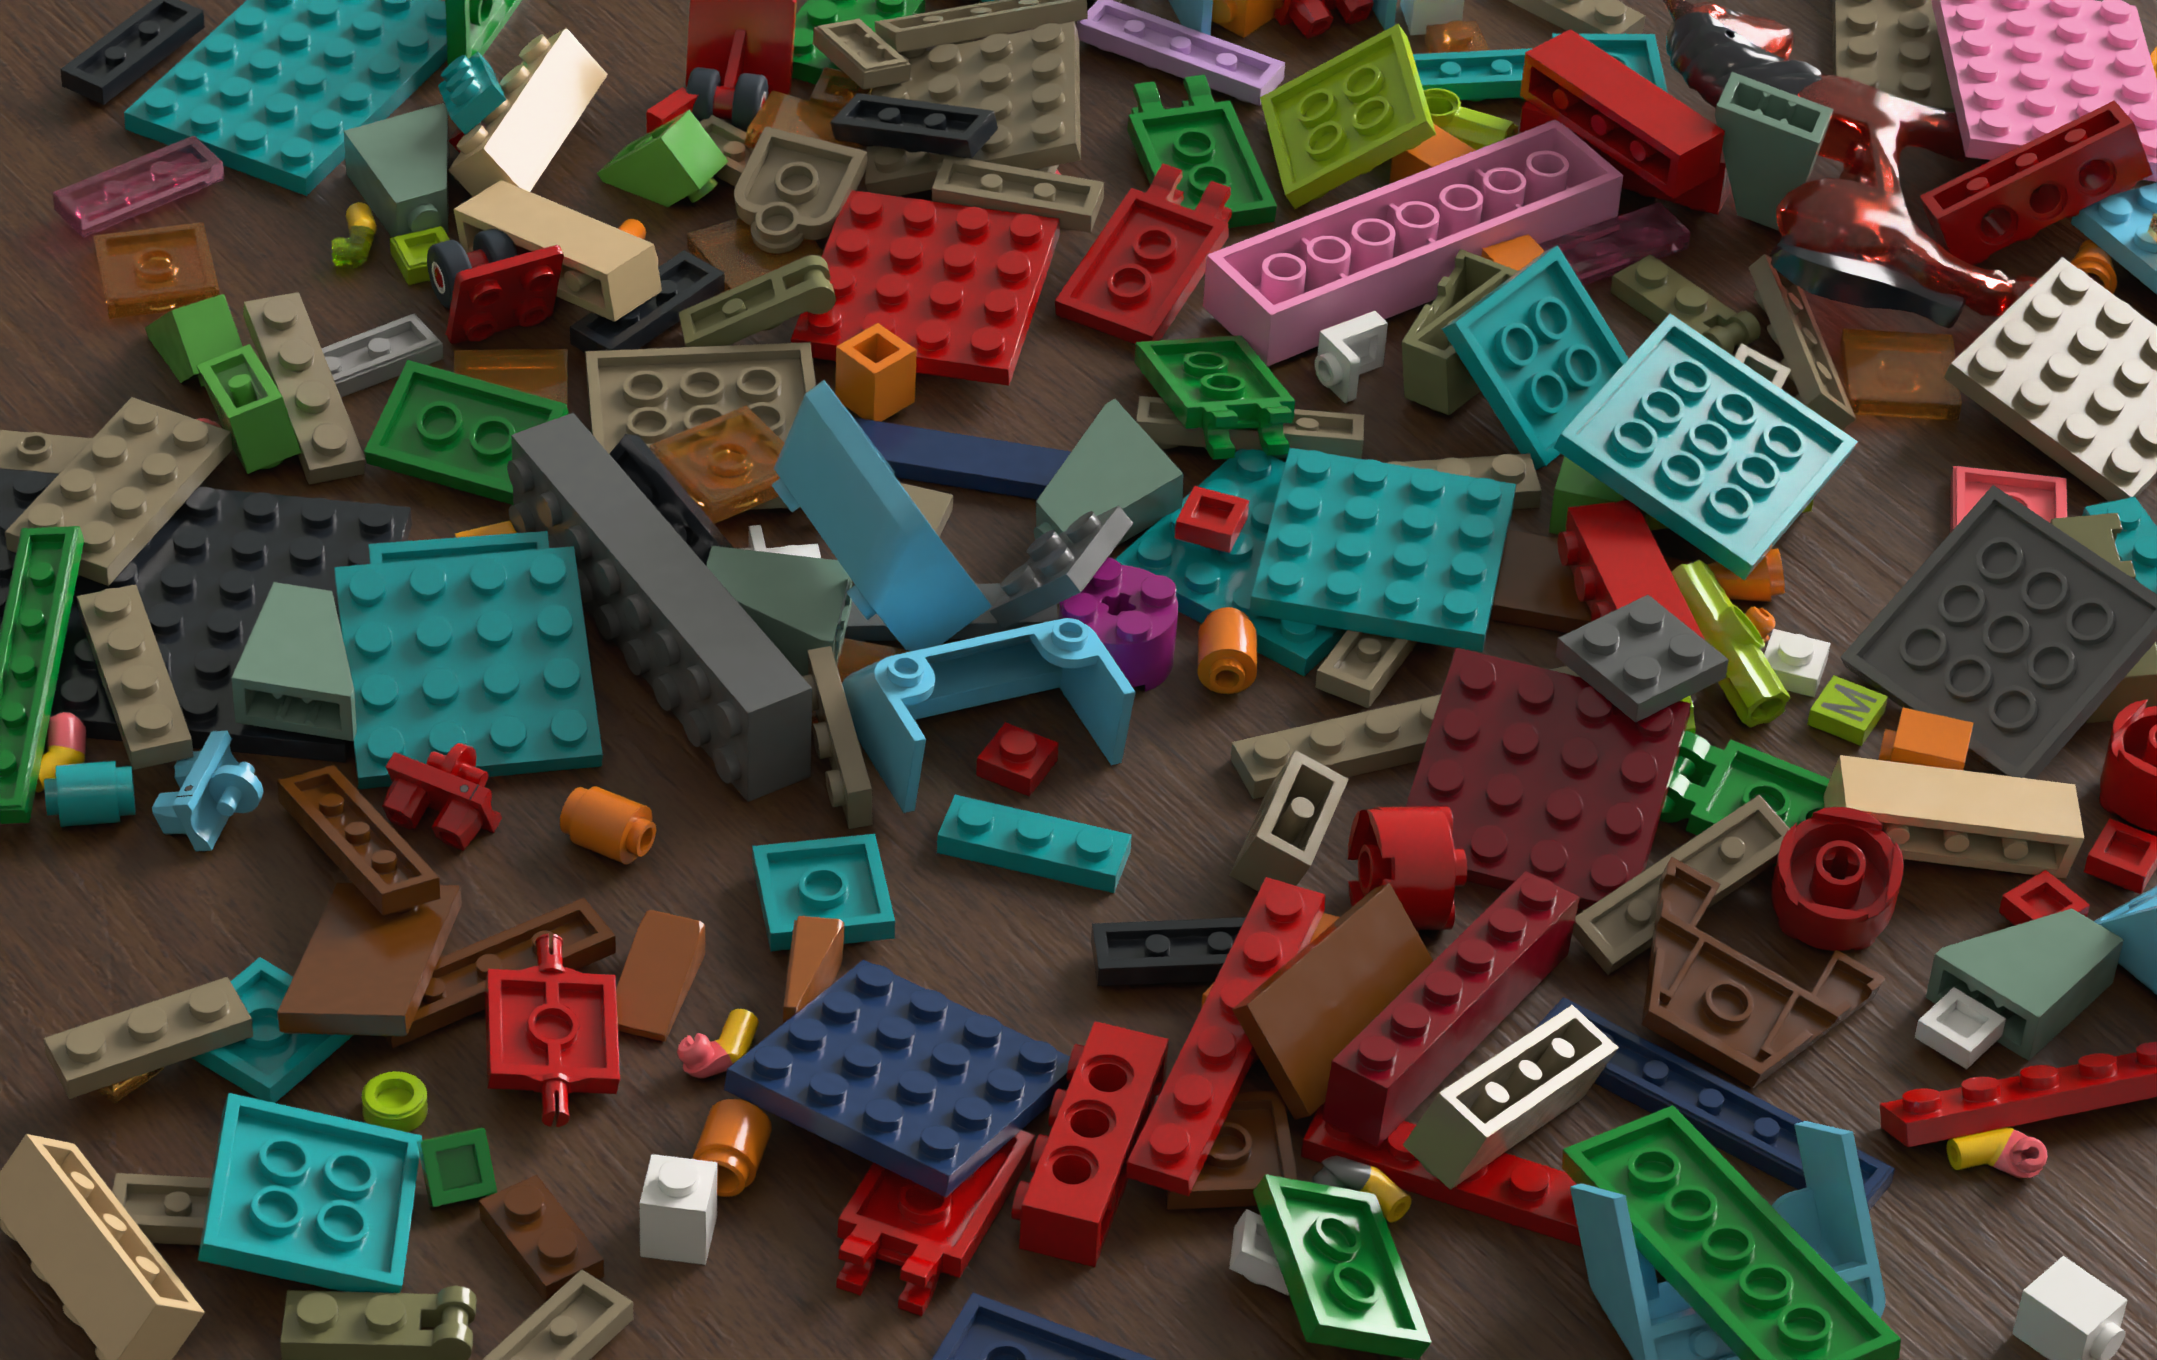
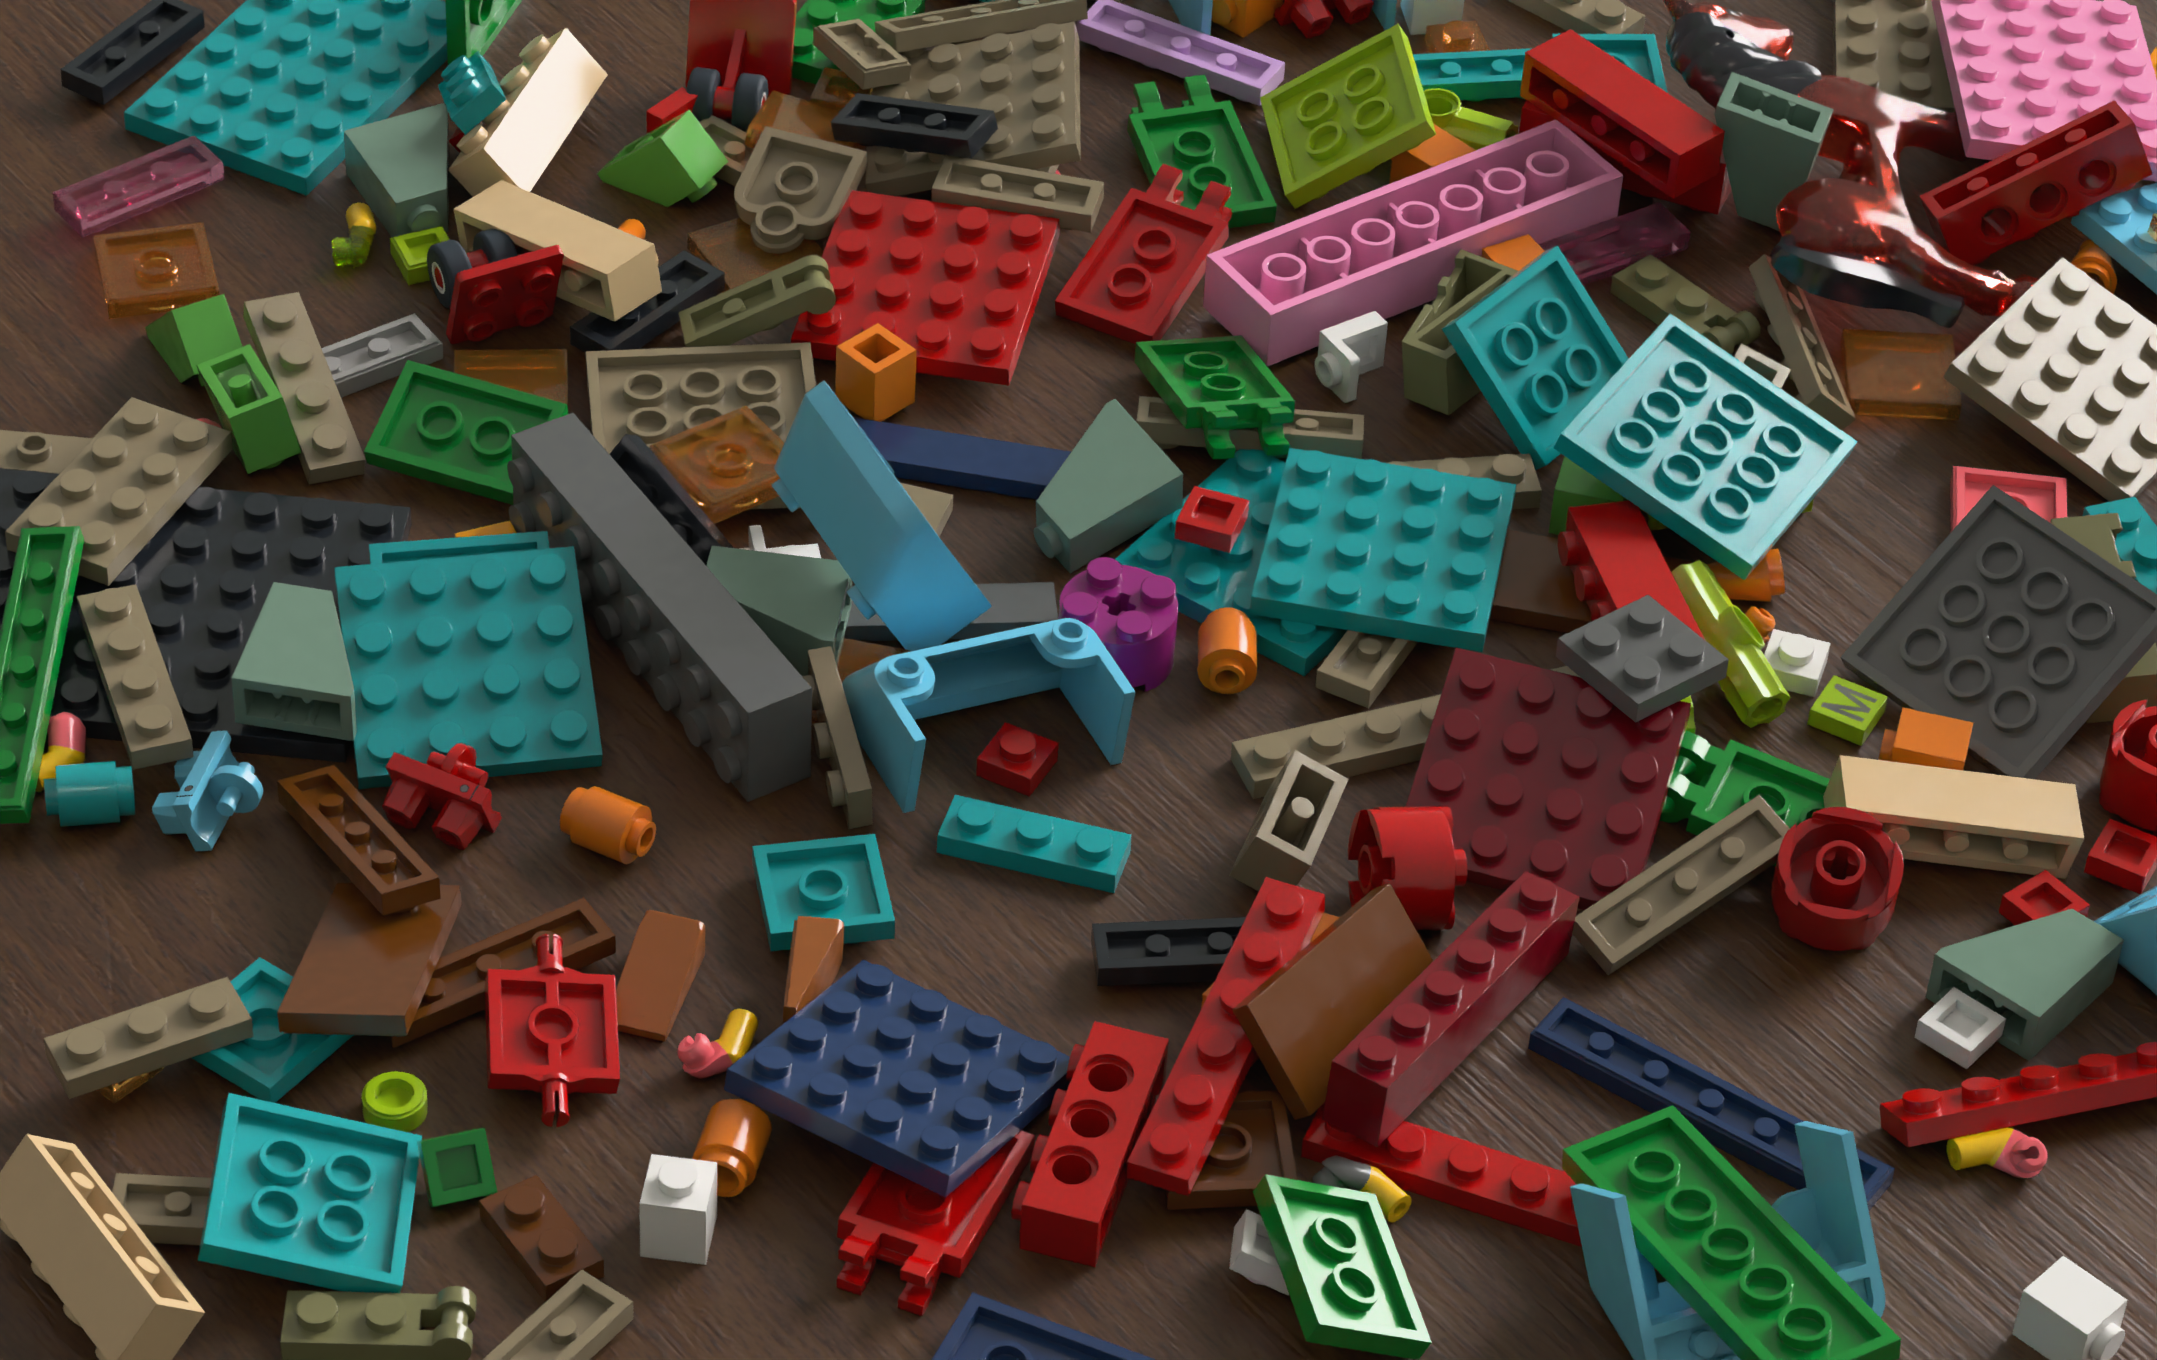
dark grey plate [989,506,1133,629] -> none
dark tan brick [1403,1005,1619,1190] -> none
reddish brown wing [1642,857,1886,1088] -> none

